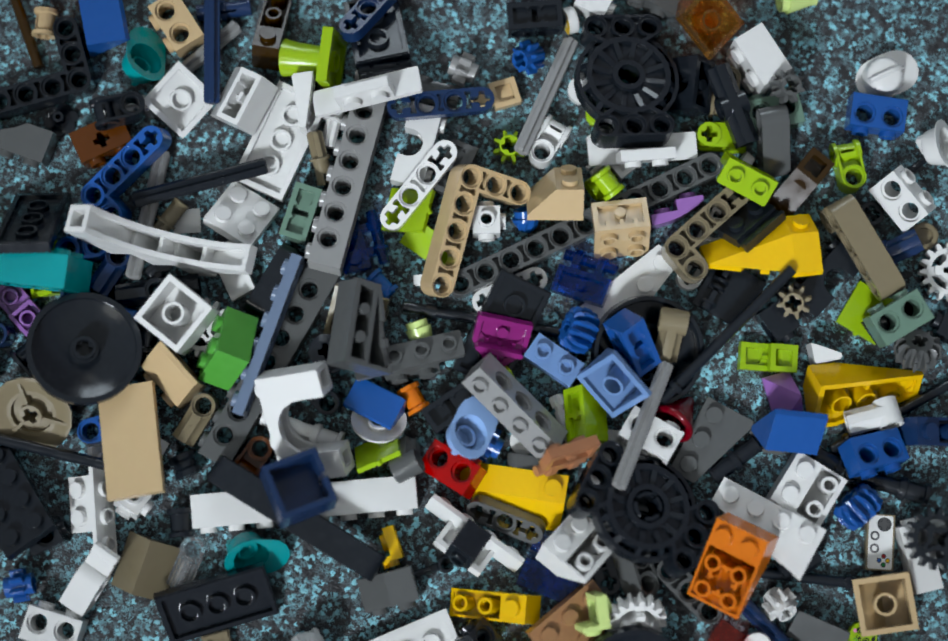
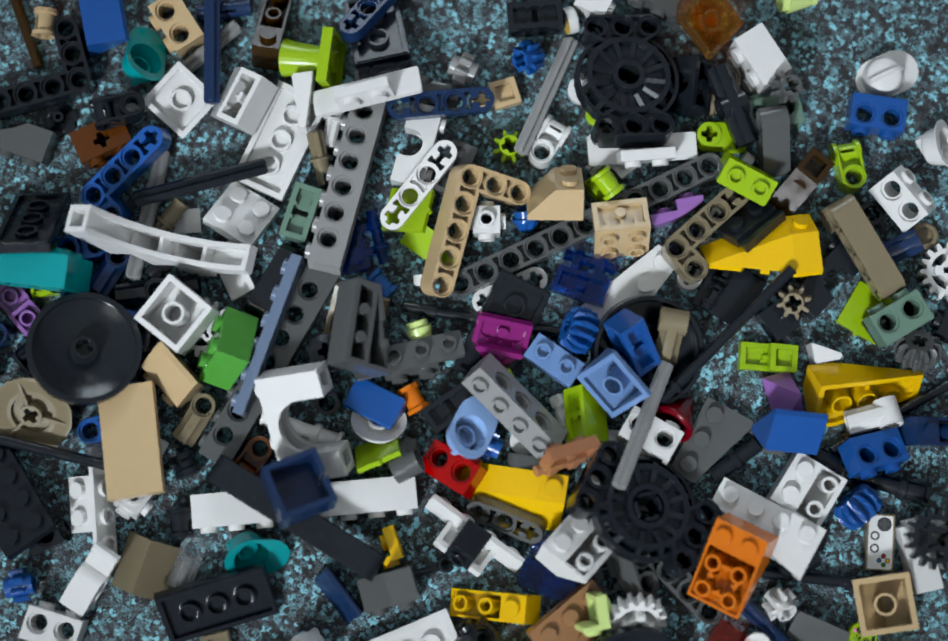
none -> dark blue slope [314,567,363,623]

